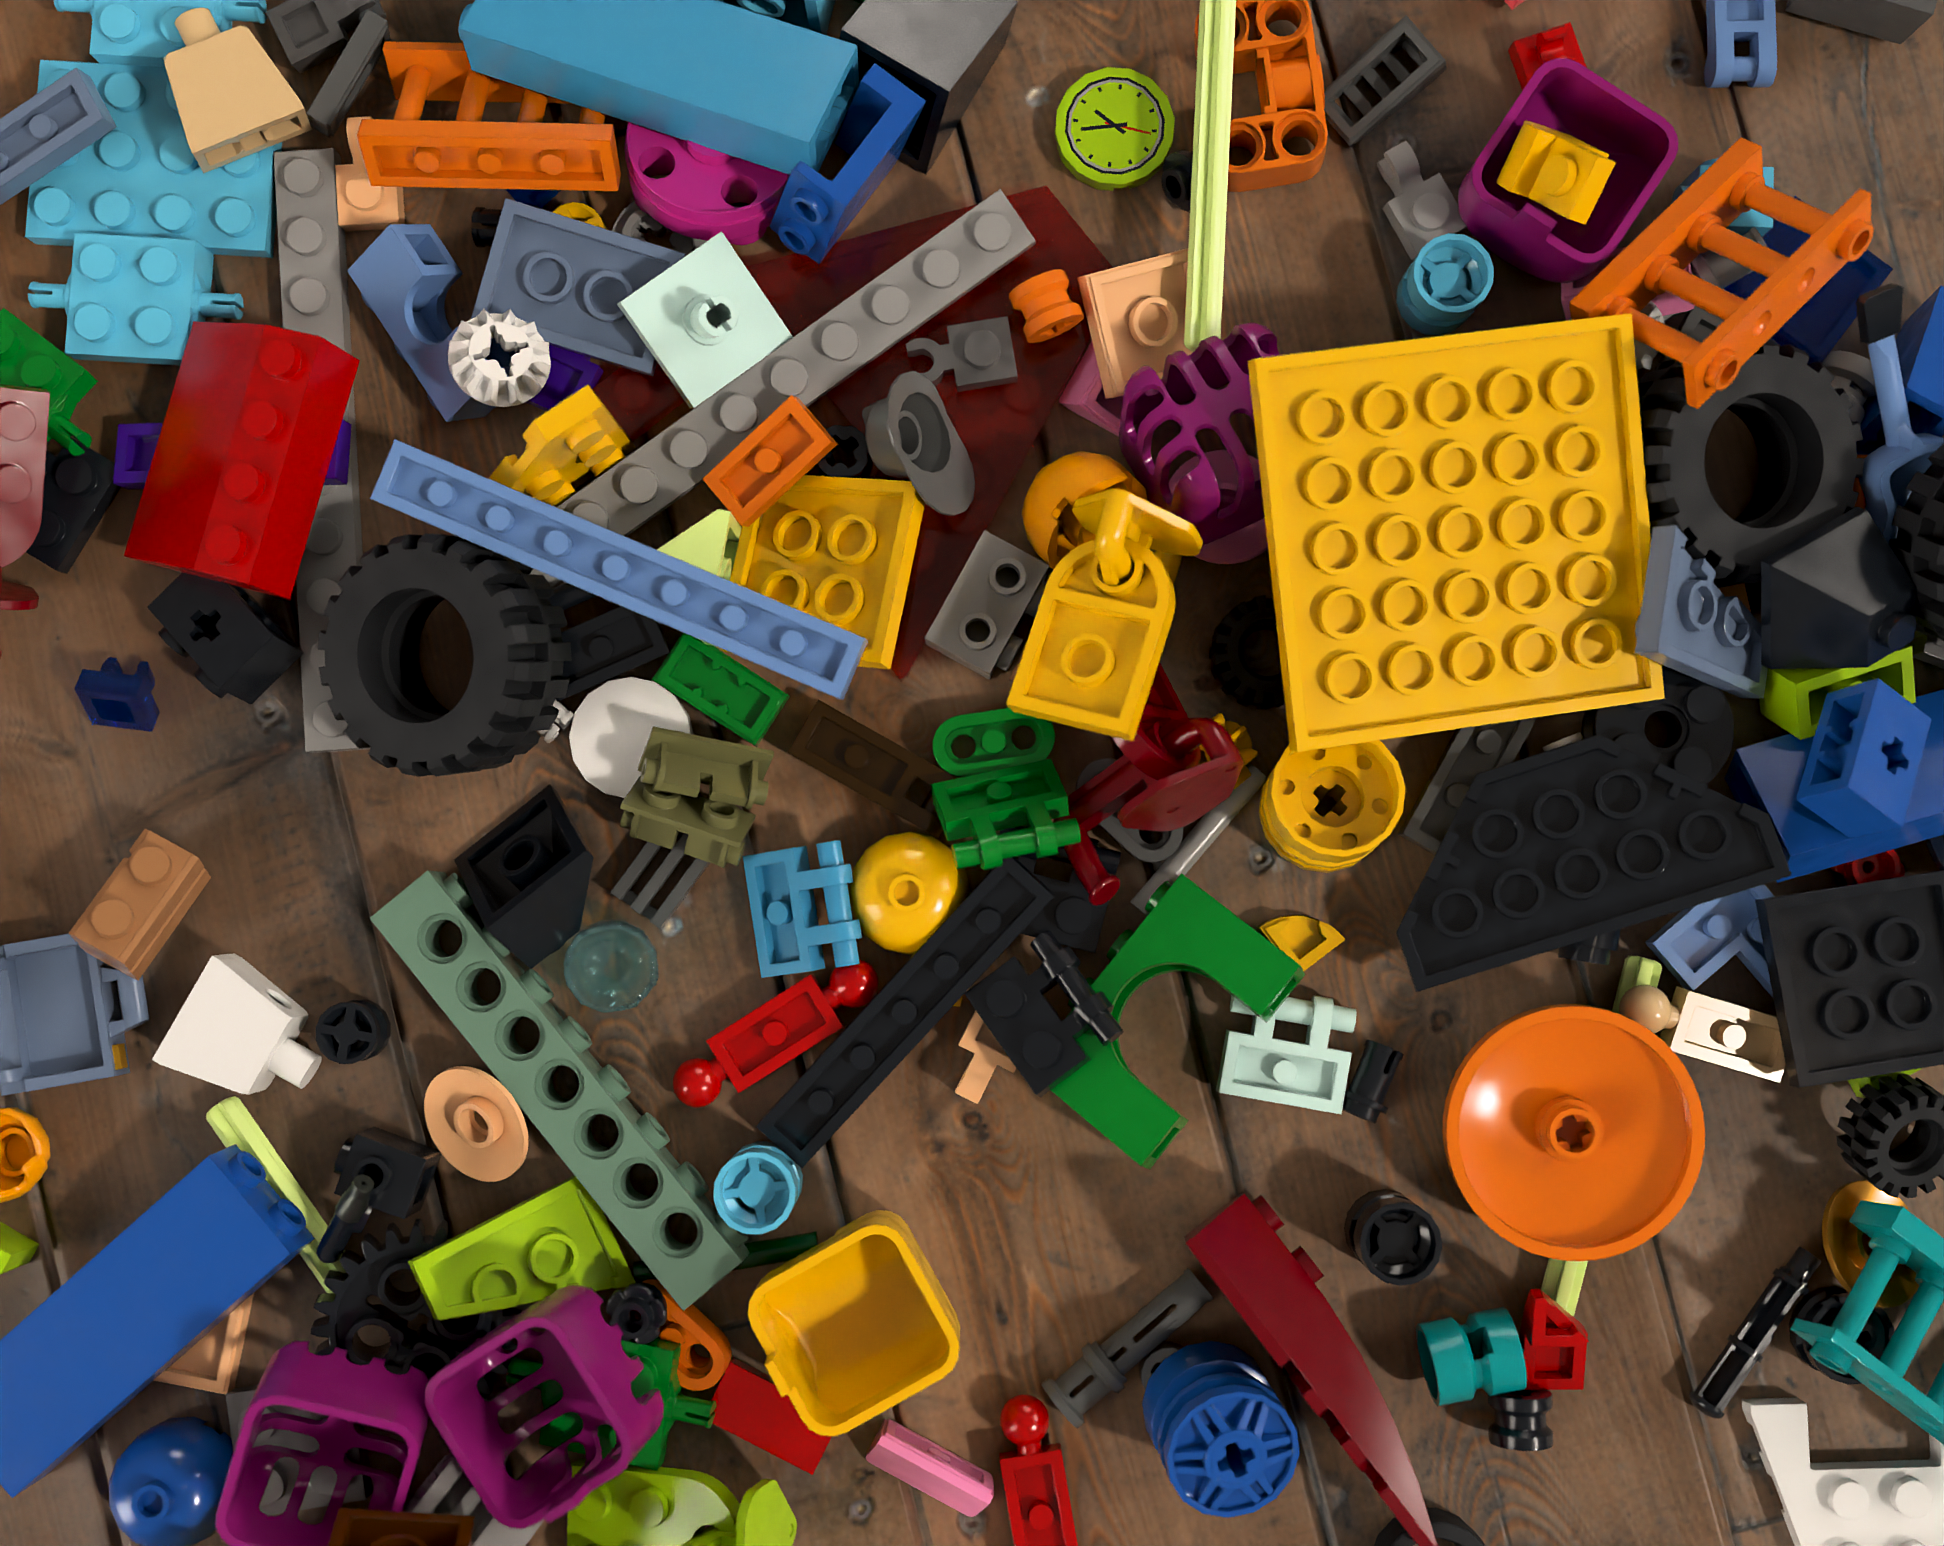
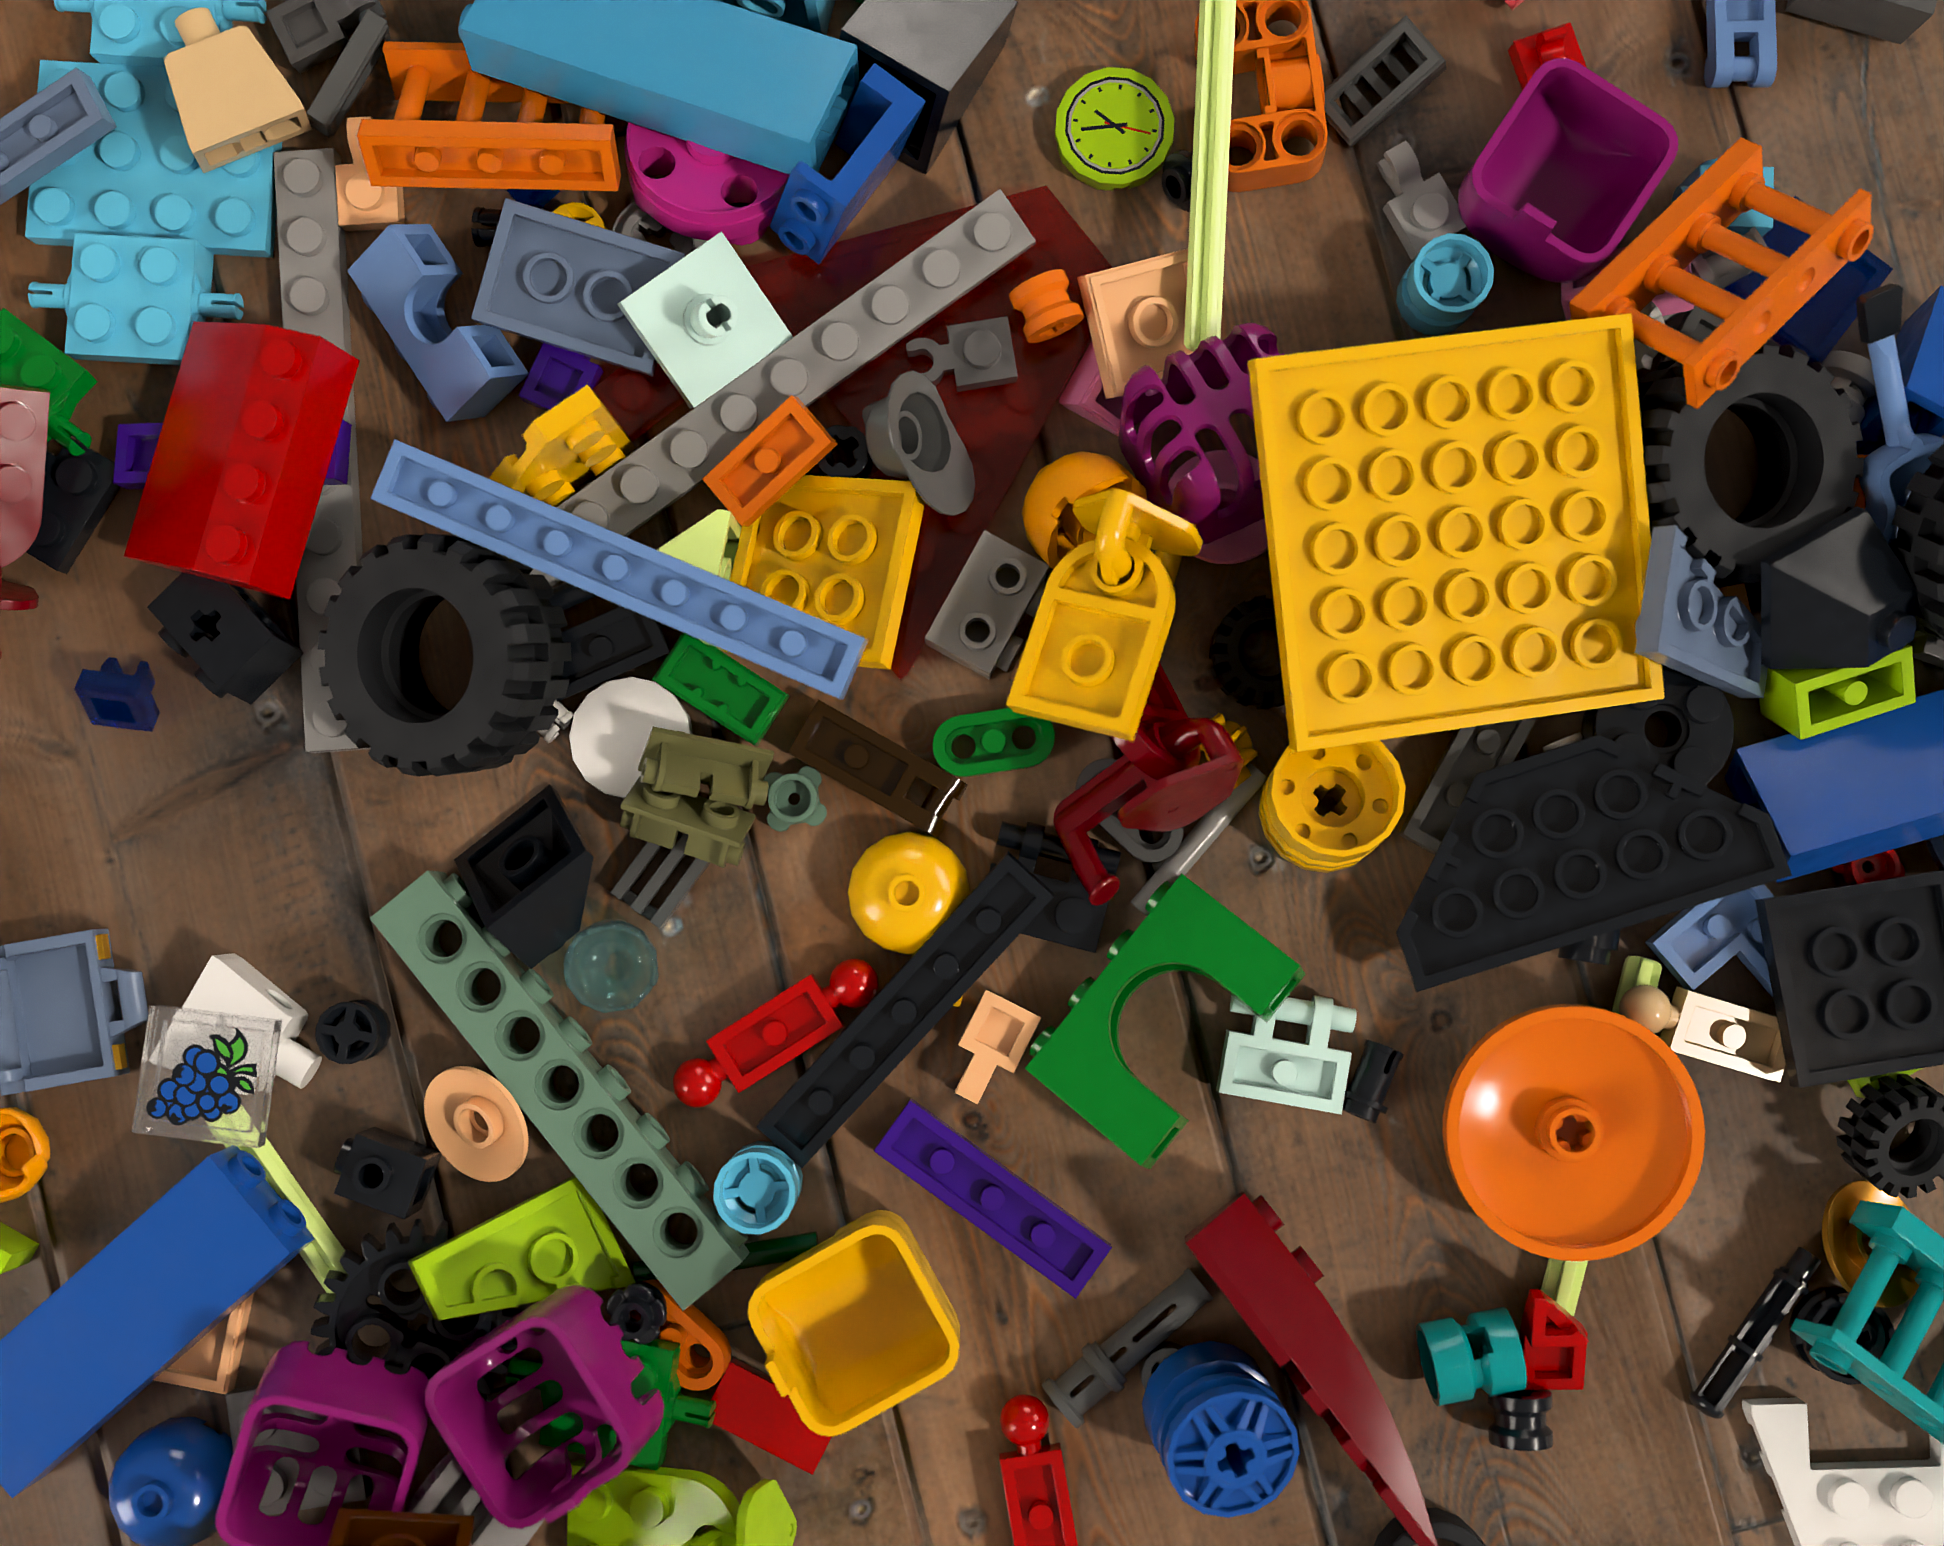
medium nougat brick [68,829,211,981] -> none
piece [316,1175,374,1263] -> none
white gear [448,309,551,407] -> none
dark azure plate [743,840,862,978] -> none
bright pink slope [866,1419,994,1517] -> none
green plate [931,759,1081,870] -> none
black plate [964,930,1124,1097] -> none
yellow tile [1257,915,1346,971] -> none
black wheel [1344,1189,1443,1286] -> none
yellow brick [1496,120,1616,225] -> none
blue brick [1796,678,1931,838] -> none
none -> clear tile [131,1004,282,1148]
none -> sand green plate [763,766,827,832]
none -> dark purple plate [874,1098,1112,1299]

